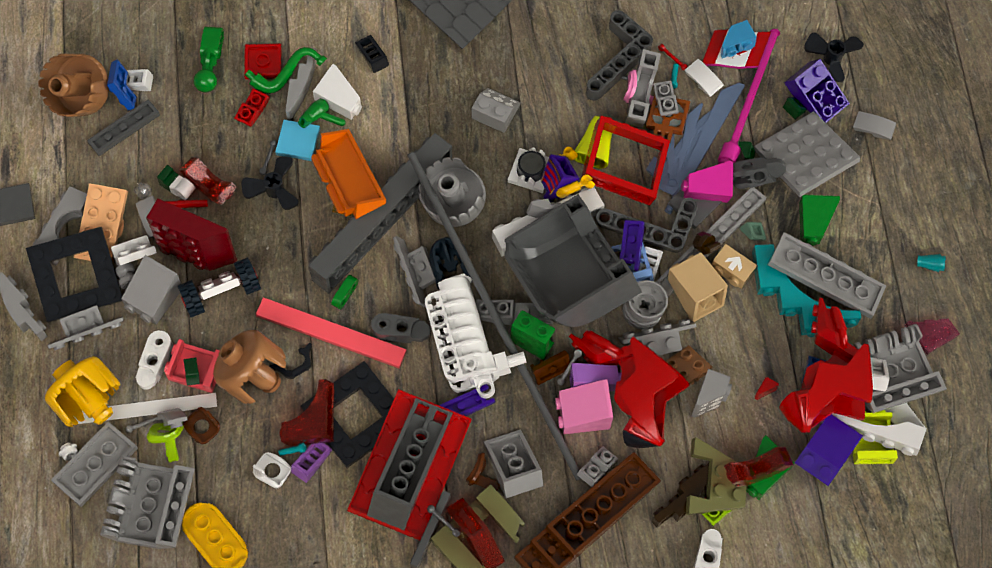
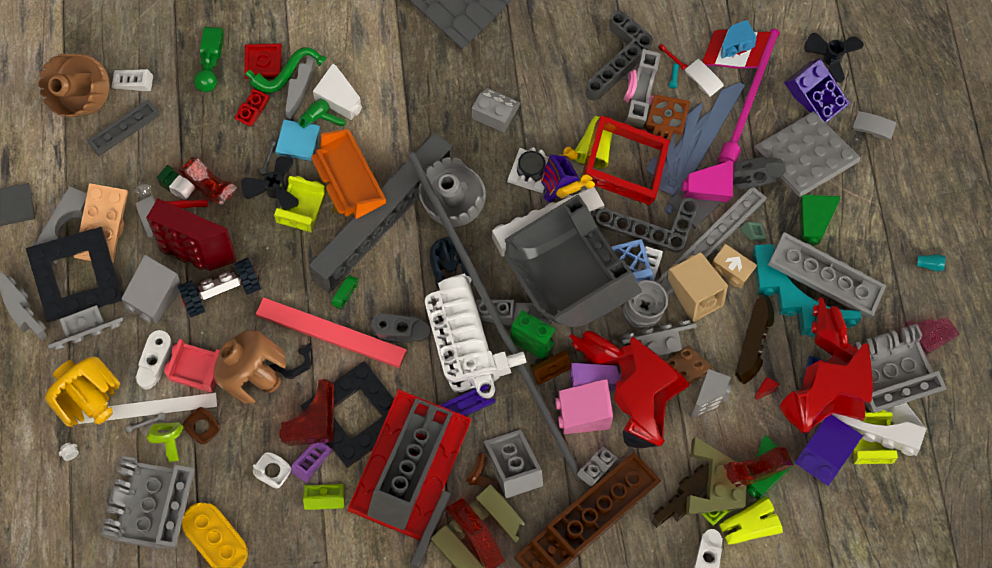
light grey plate [51,421,138,507] -> none
blue plate [107,59,137,111] -> none
white bracket [111,235,157,265] -> none
light grey wheel [115,263,135,289] -> none
light grey slope [157,408,187,429] -> none
dark green piece [184,358,200,386] -> none
teal piece [278,443,307,456] -> none
black slope [355,35,389,73] -> none
light grey bracket [393,236,436,308] -> none
dark grey hinge [427,505,461,537] -> none
light grey slope [526,199,563,218] -> none
light grey hinge [557,349,582,385] -> none
dark purple hinge [620,220,645,272] -> none
light grey slope [653,80,679,116] -> none
dark brown piece [692,231,721,255] -> none
dark green slope [739,141,756,160] -> none
dark green slope [783,97,807,120] -> none
white slope [870,357,890,391] -> none
none -> neon yellow panel [274,176,326,233]
none -> lime slope [303,484,344,510]
none -> neon yellow piece [719,496,783,545]
none -> dark brown brick [735,296,774,384]

